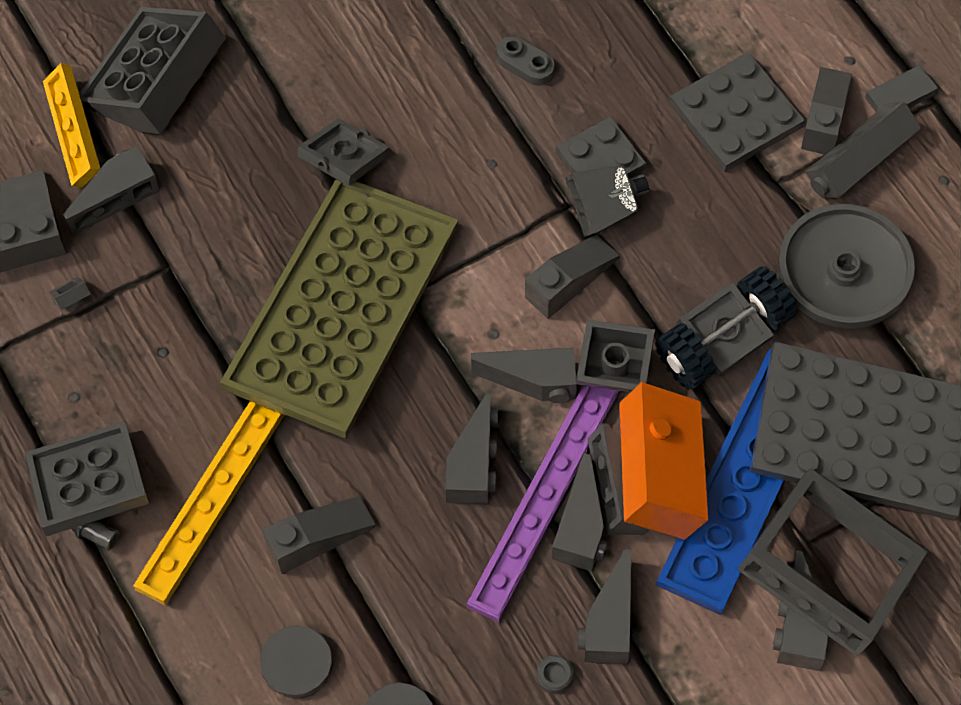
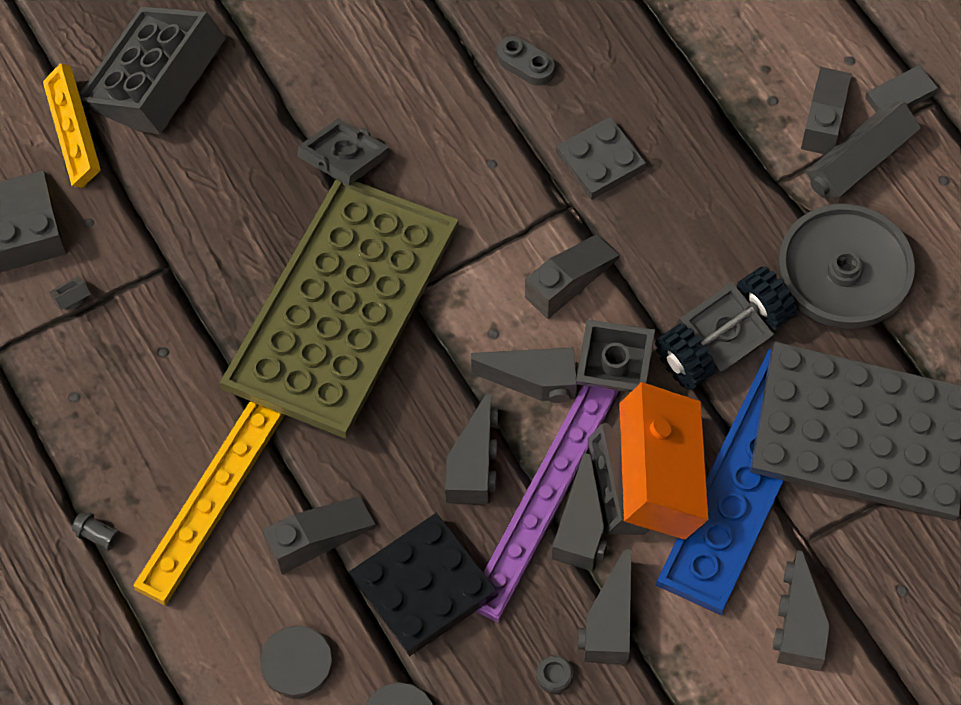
dark grey plate [25,421,149,537] -> none
dark grey slope [63,146,159,235] -> none
dark grey torso [565,166,649,237] -> none
dark grey plate [669,52,805,172] -> none
dark grey window [737,467,928,656] -> none
none -> black plate [349,512,498,657]

